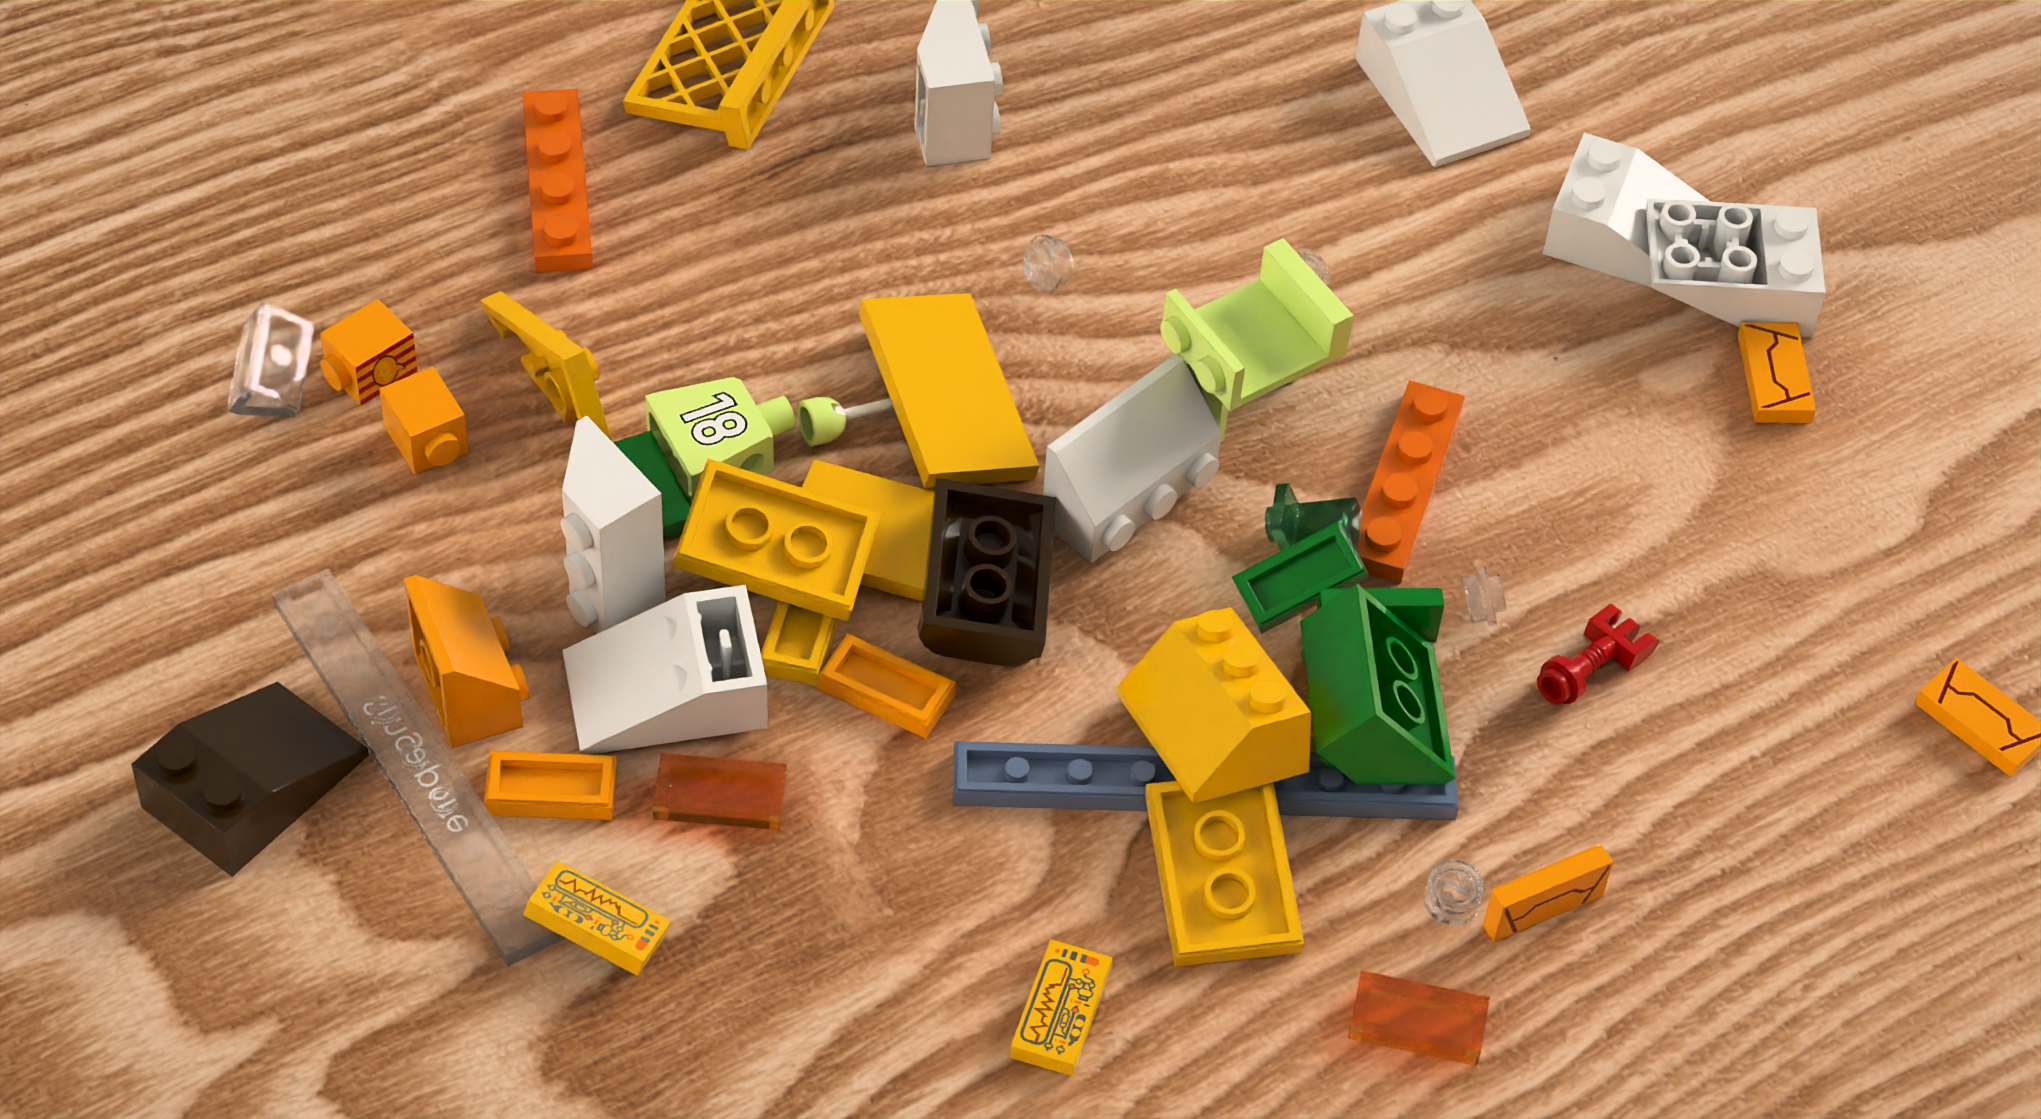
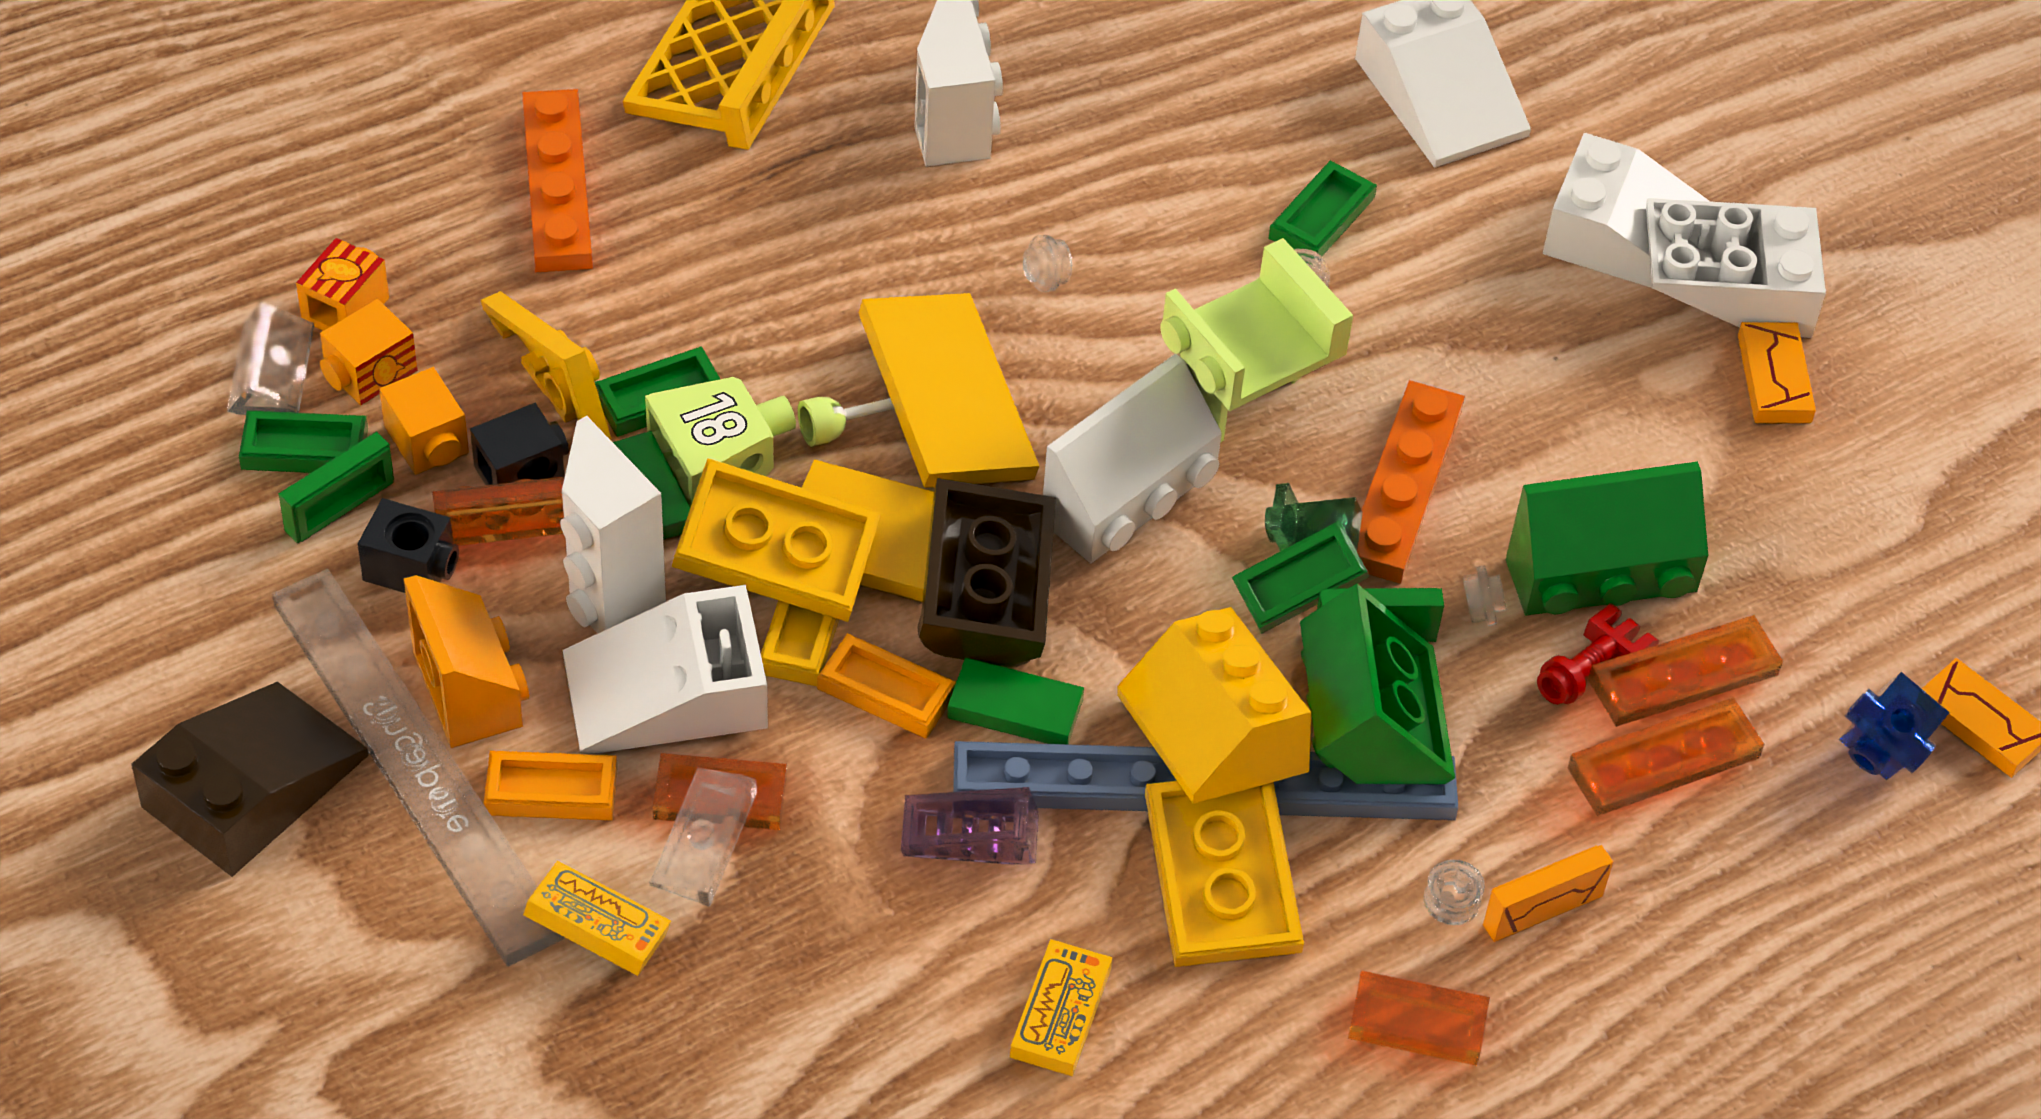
none -> green tile [239,410,368,473]
none -> green tile [278,431,394,544]
none -> light orange brick [296,238,389,331]
none -> black brick [357,498,459,593]
none -> clear orange plate [432,477,565,546]
none -> black brick [470,402,569,507]
none -> green tile [595,346,720,437]
none -> clear slope [649,768,757,907]
none -> slope [901,787,1039,865]
none -> green tile [947,658,1084,745]
none -> green tile [1268,160,1377,264]
none -> green slope [1505,461,1709,616]
none -> clear orange plate [1567,697,1765,816]
none -> clear orange plate [1588,615,1783,727]
none -> clear blue brick [1839,672,1950,780]

